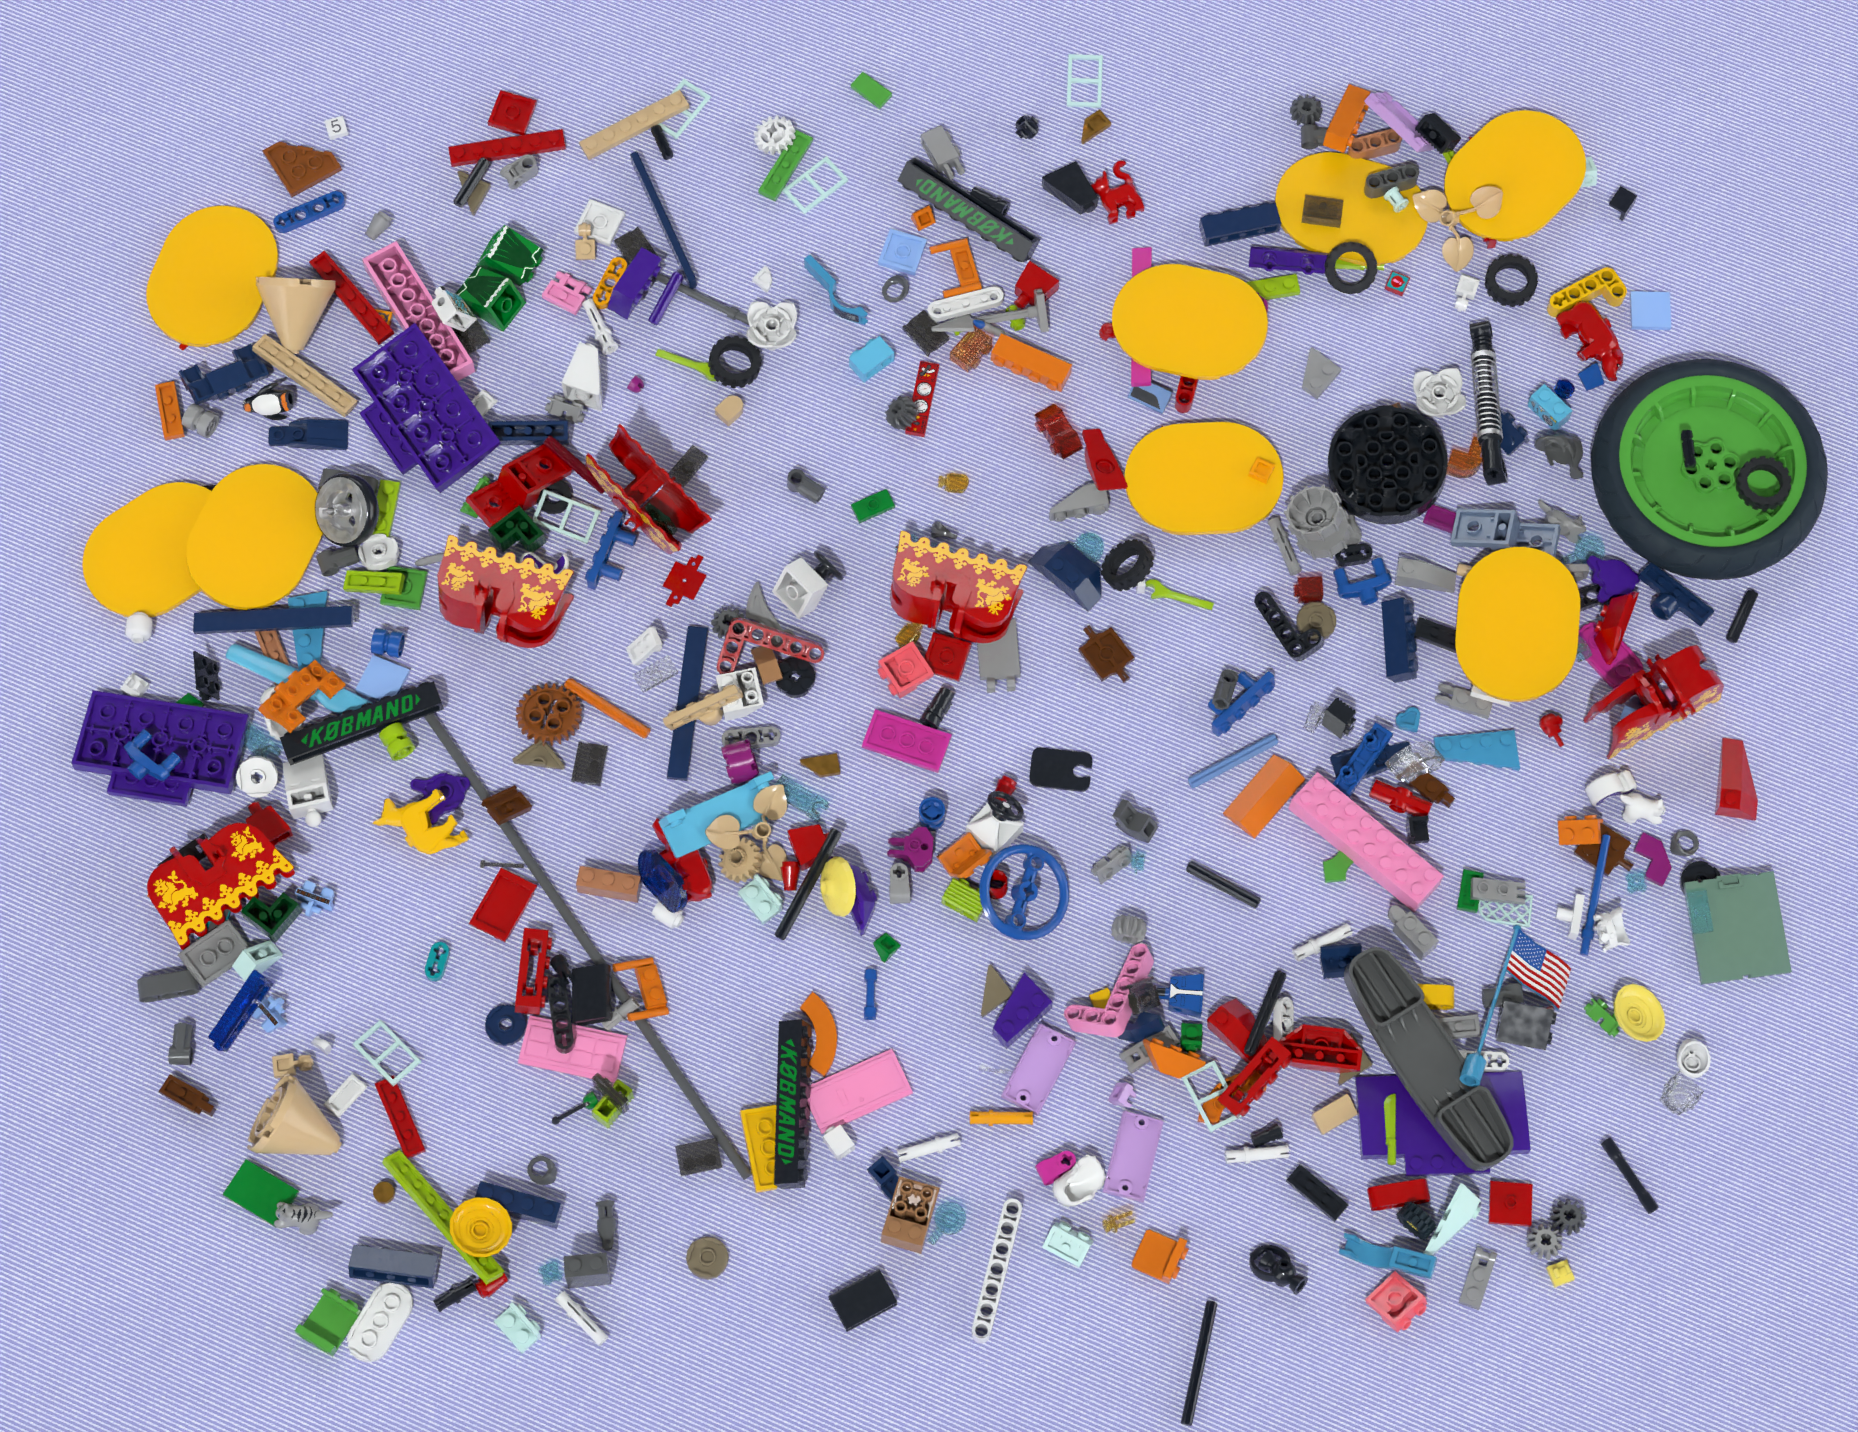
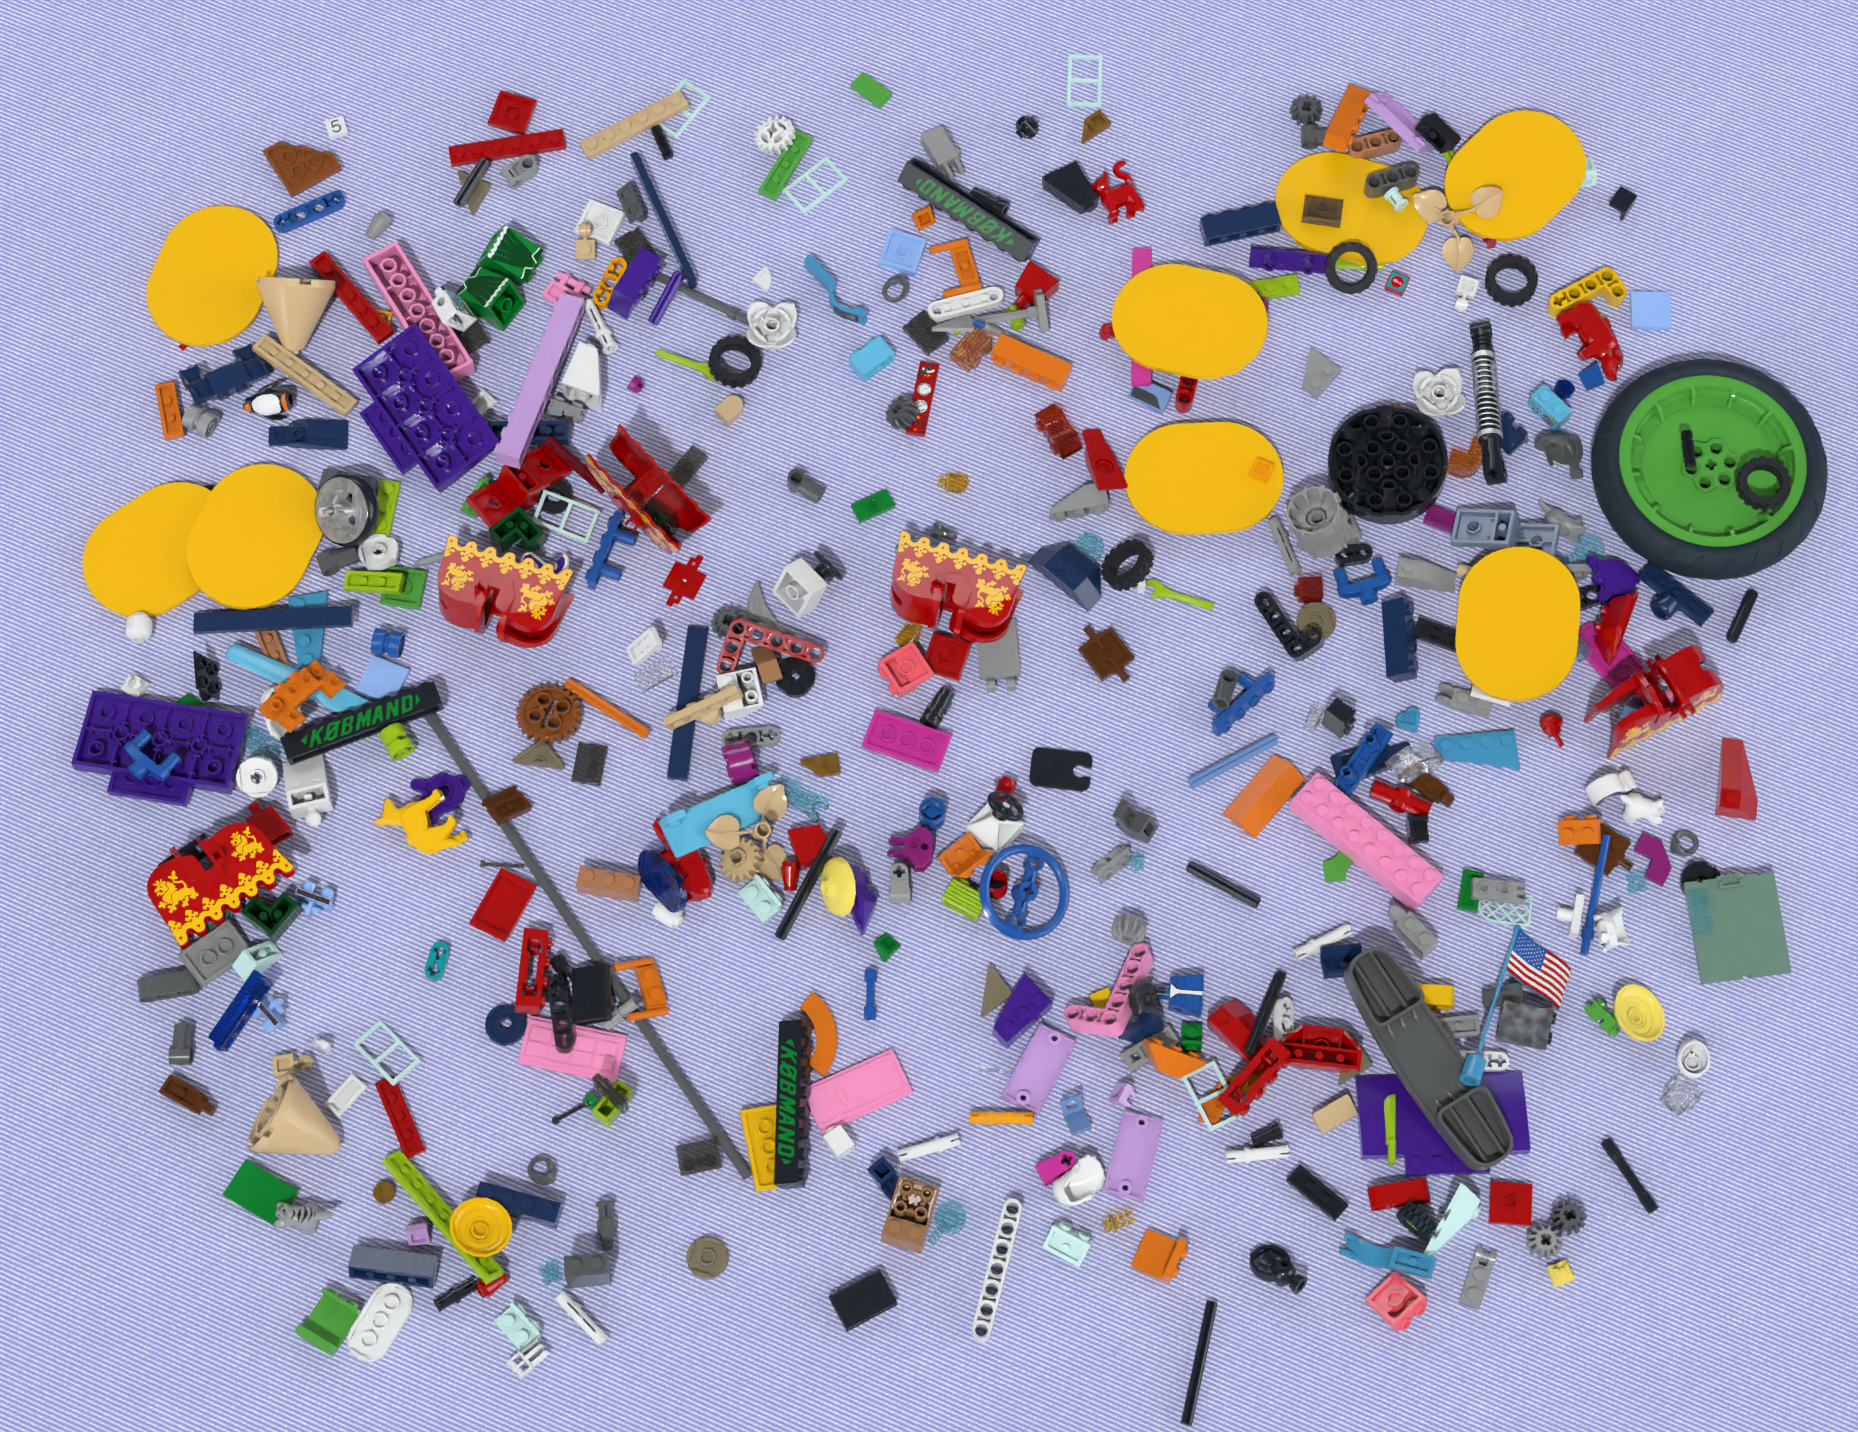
none -> lavender tile [406,1220,430,1247]
none -> lavender brick [494,293,584,469]
none -> white arm [506,1338,550,1380]
none -> dark grey hinge [616,181,647,224]
none -> medium blue bracket [1060,1093,1092,1135]

